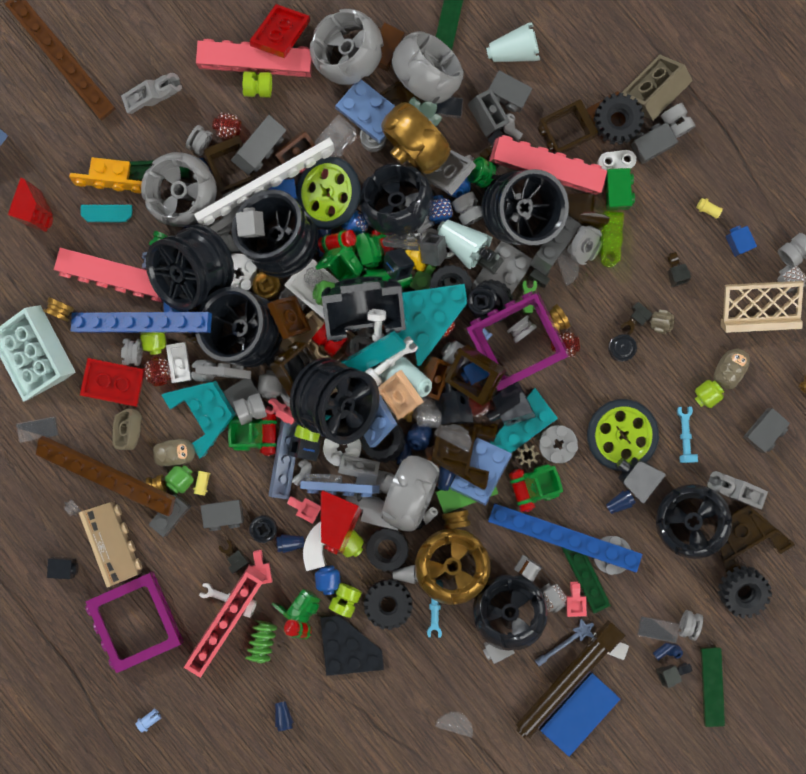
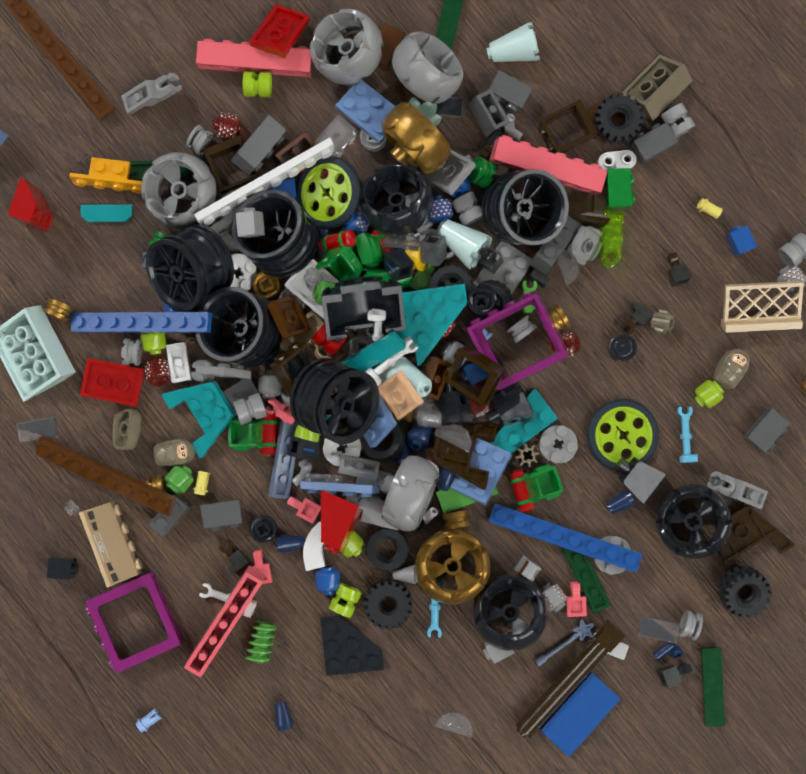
coral brick [54,248,163,303] -> none
green piece [271,589,321,639] -> none

